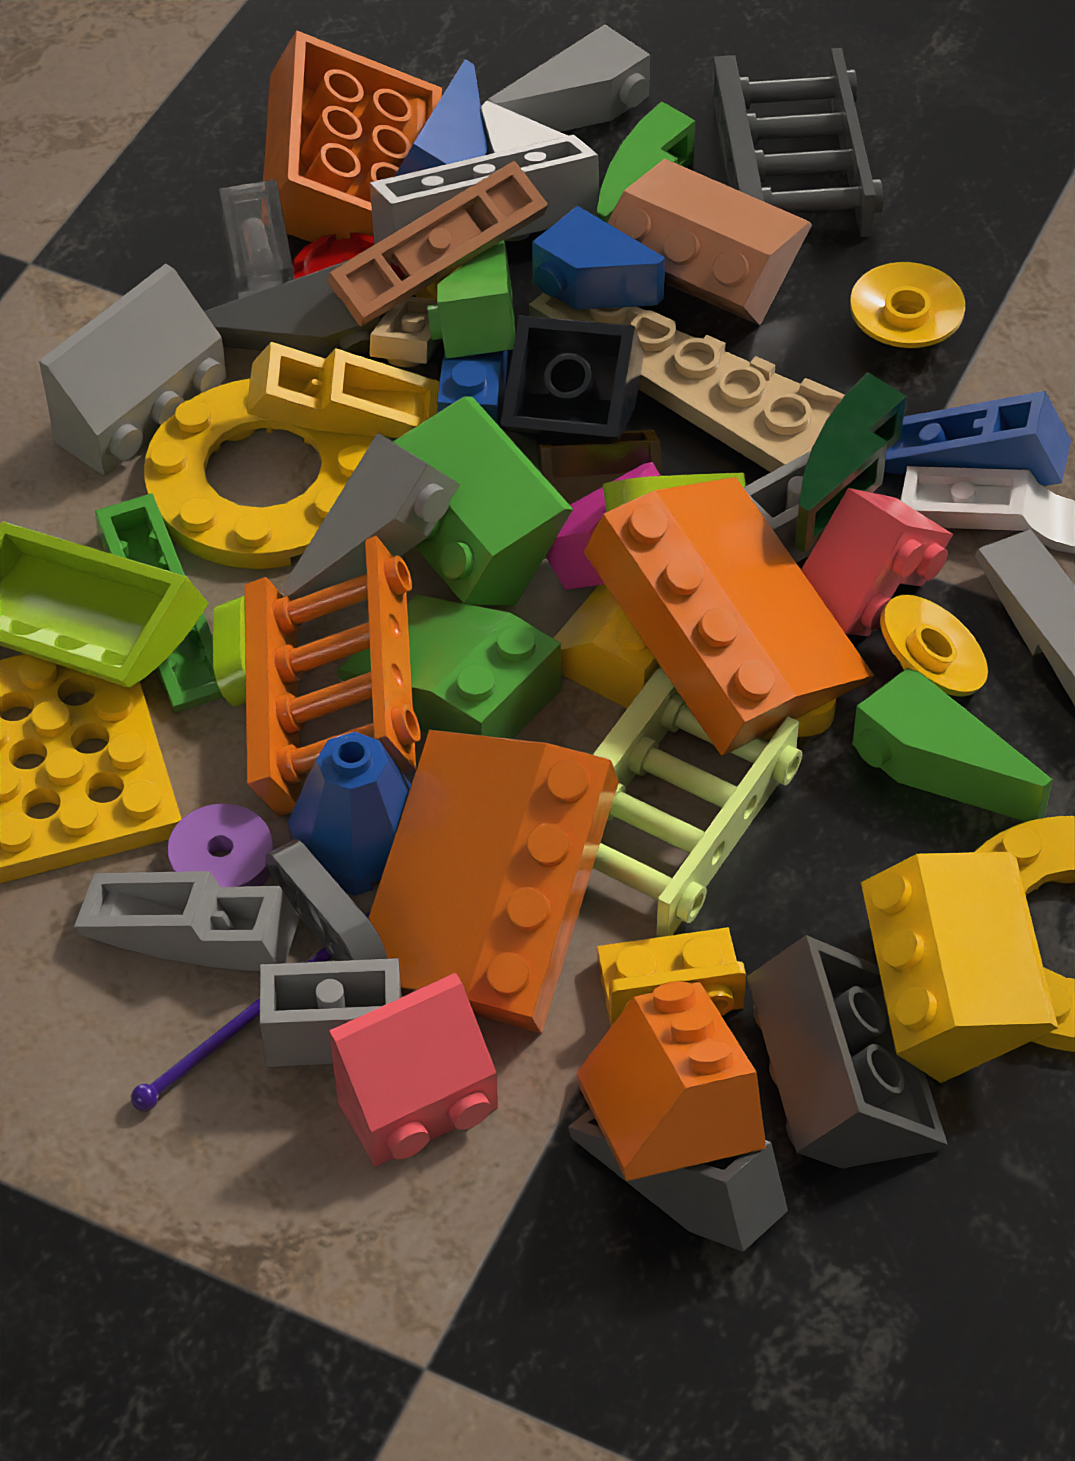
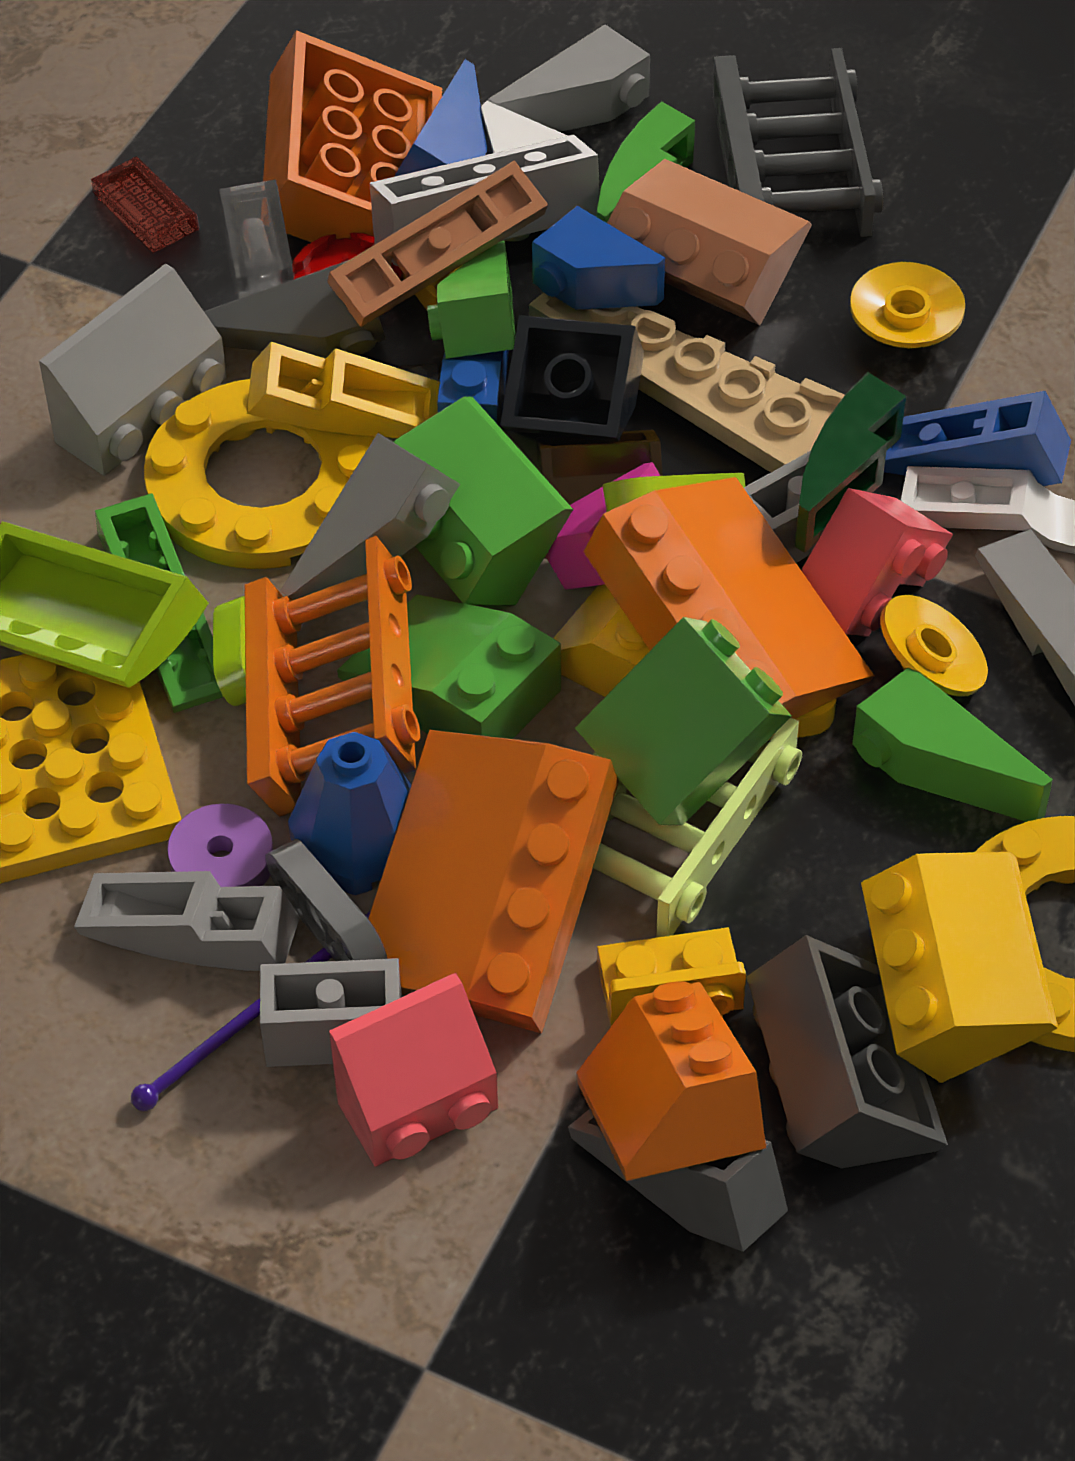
tan plate [370,297,443,367] -> none
none -> clear red tile [91,156,199,253]
none -> bright green brick [575,617,792,825]

